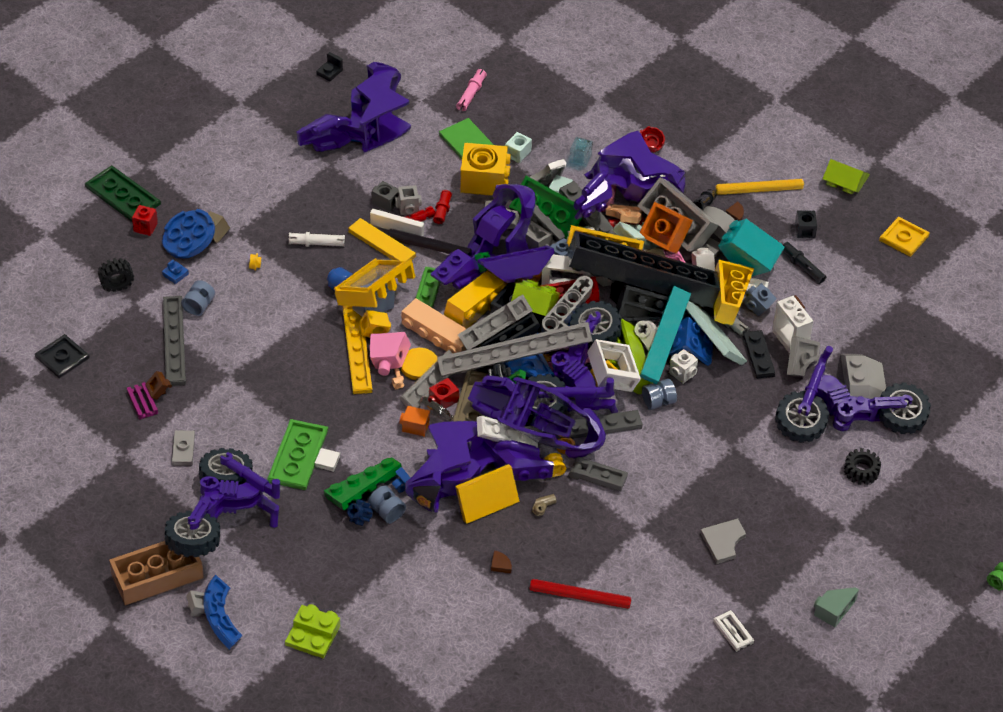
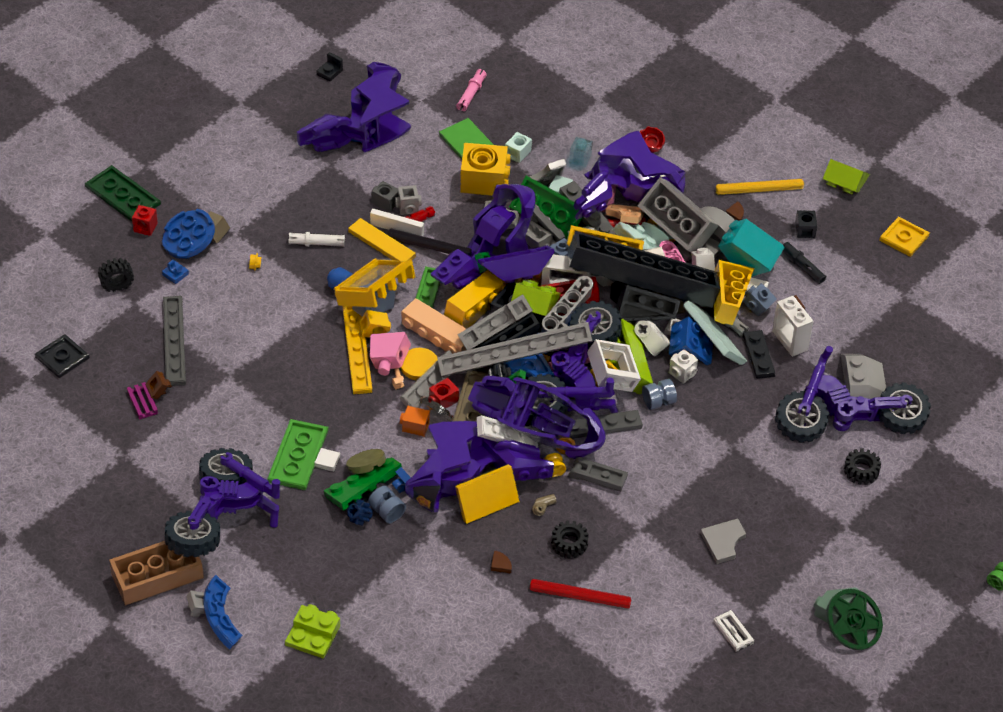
light grey plate [172,431,195,466] -> none
sand blue wheel [181,280,215,316] -> none
red pin [433,190,452,224] -> none
orange brick [640,202,693,254] -> none
teal tile [640,286,691,385] -> none
black pin [693,189,717,210] -> none
light grey tile [787,336,820,377] -> none
none -> olive tile [346,449,386,474]
none -> black tyre [551,520,589,559]
none -> dark green wheel [826,589,883,650]

